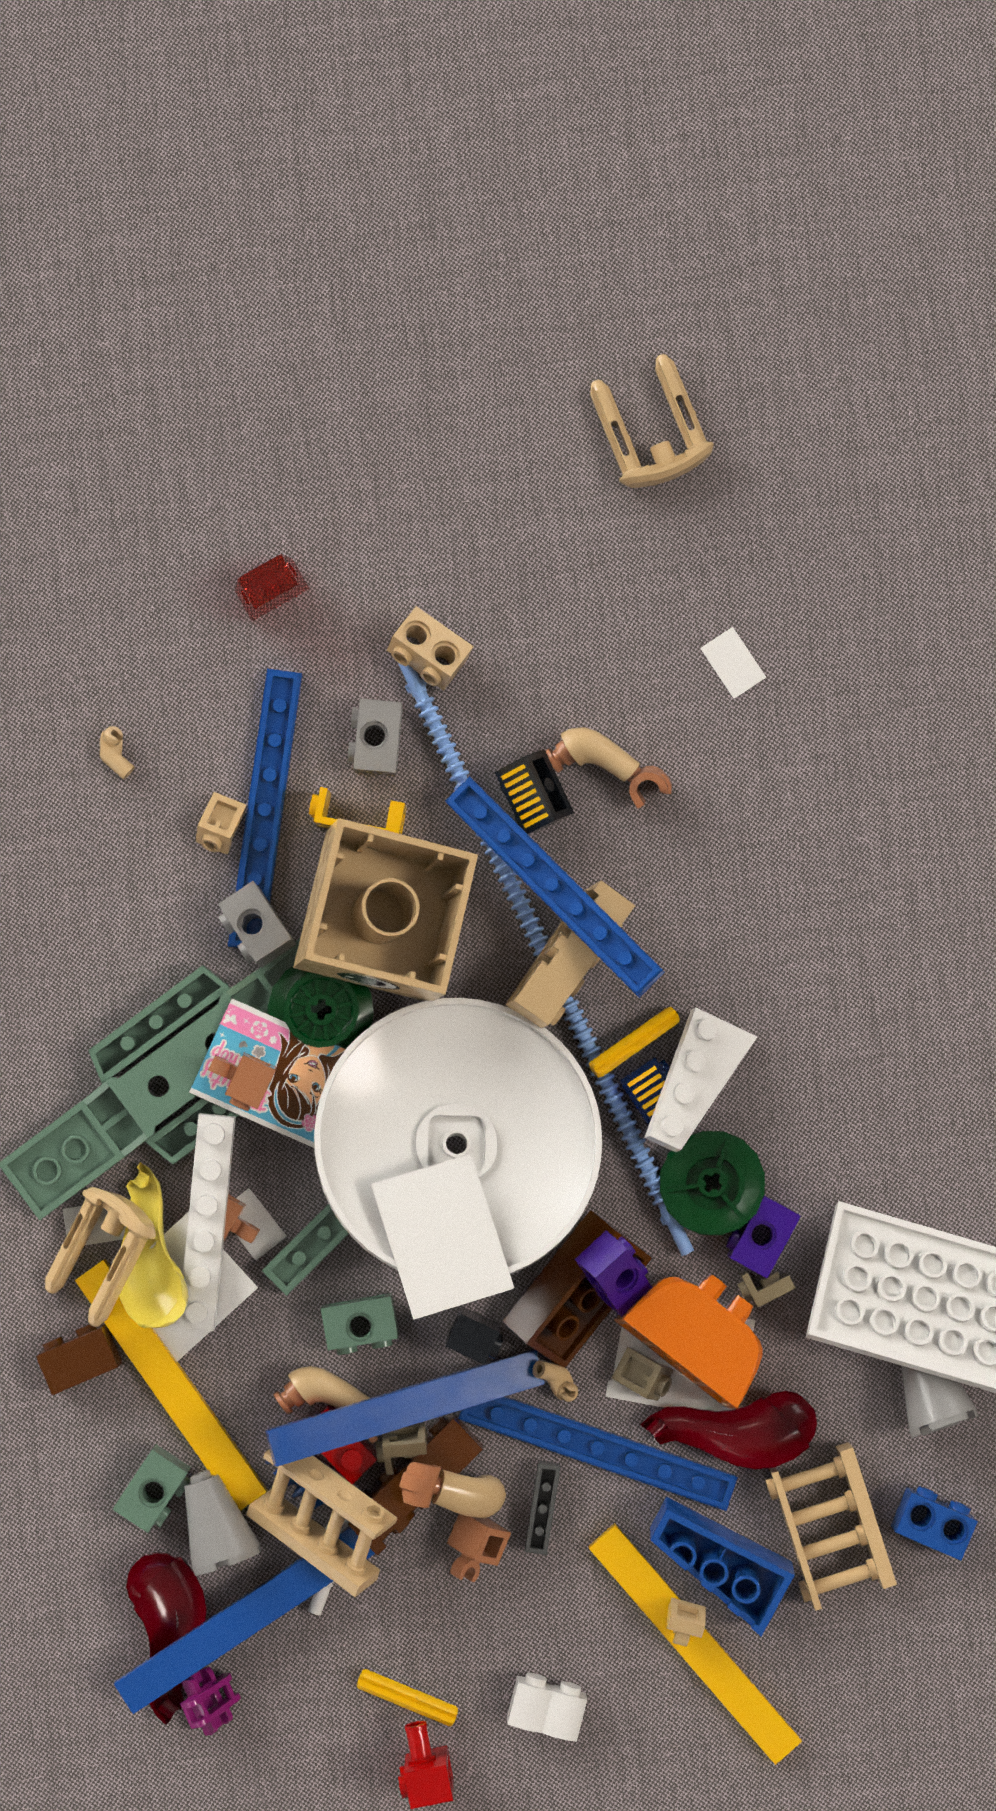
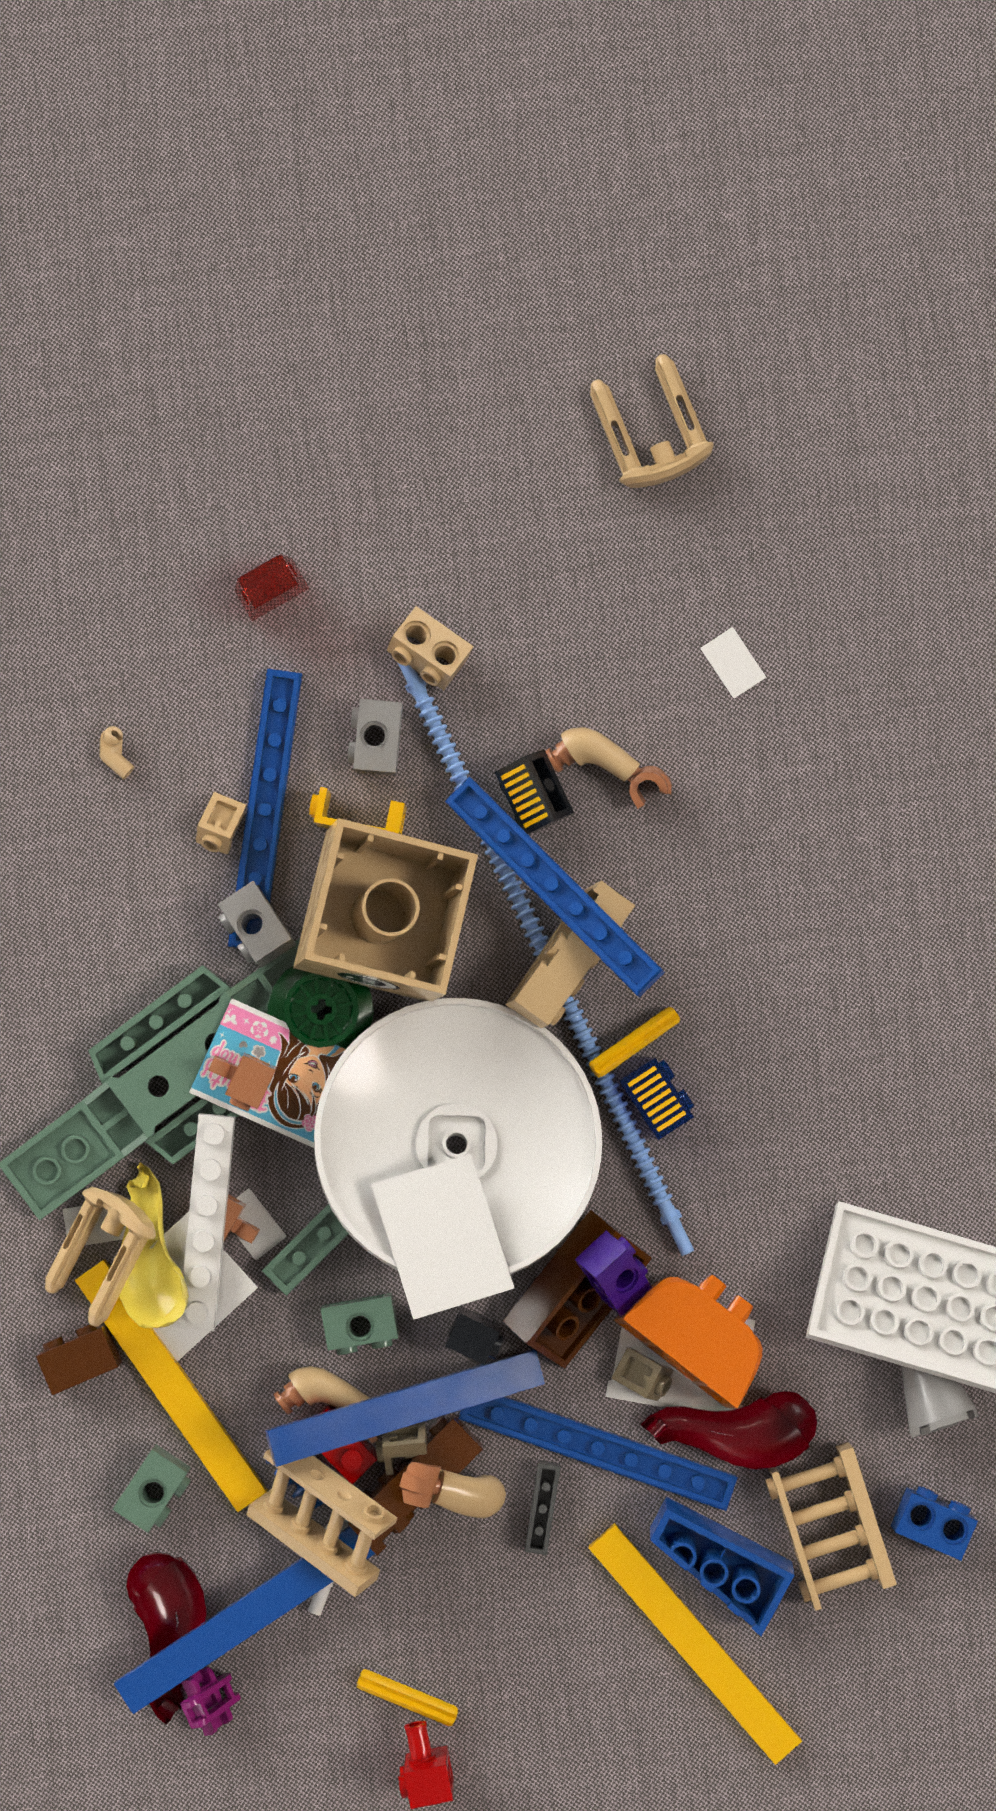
light grey cone [184,1470,261,1576] -> none
nougat brick [447,1514,511,1582] -> none
white brick [507,1673,587,1742] -> none
tan arm [533,1360,578,1402] -> none
white wing [644,1008,757,1152] -> none
dark green piece [660,1131,765,1235] -> none
tan tile [667,1598,706,1647] -> none
dark purple brick [725,1195,801,1278] -> none
dark tan bracket [737,1270,796,1308] -> none

